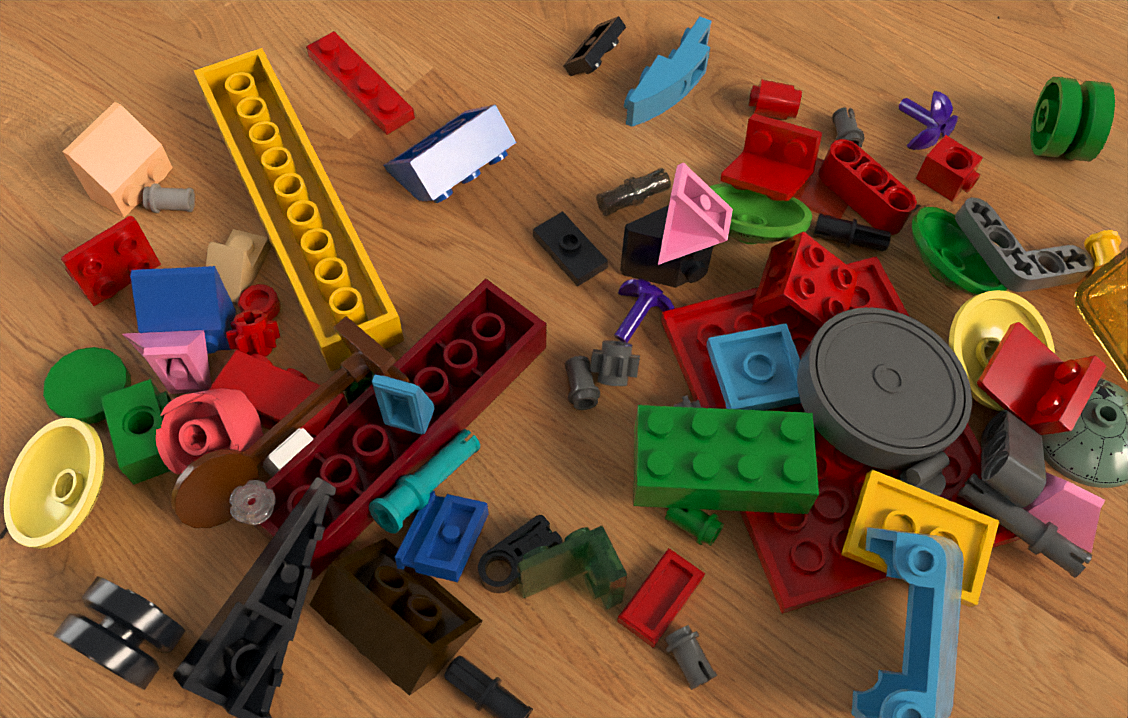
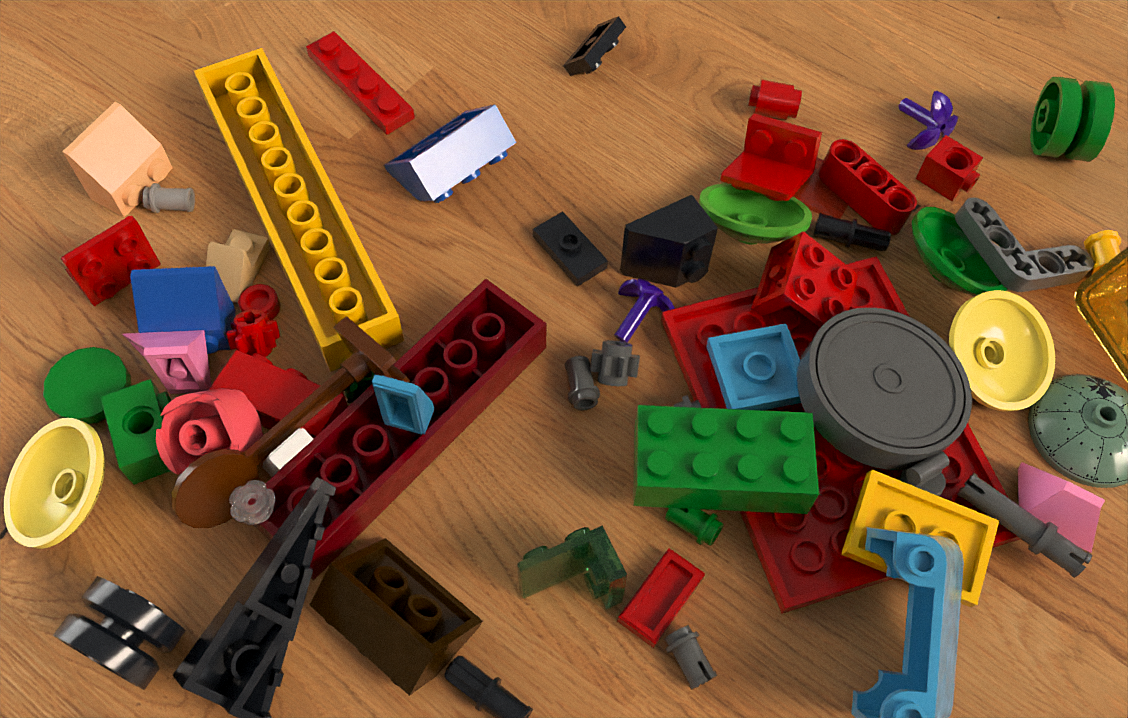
teal pin [369,429,480,534] -> none
blue plate [395,491,489,583] -> none
black piece [478,515,562,593] -> none
clear smoke pin [596,168,671,216] -> none
dark azure slope [624,16,712,127] -> none
bright pink slope [658,163,733,265] -> none
dark grey pin [832,107,865,148] -> none
red bracket [977,322,1106,435] -> none
dark grey beam [981,410,1046,508] -> none

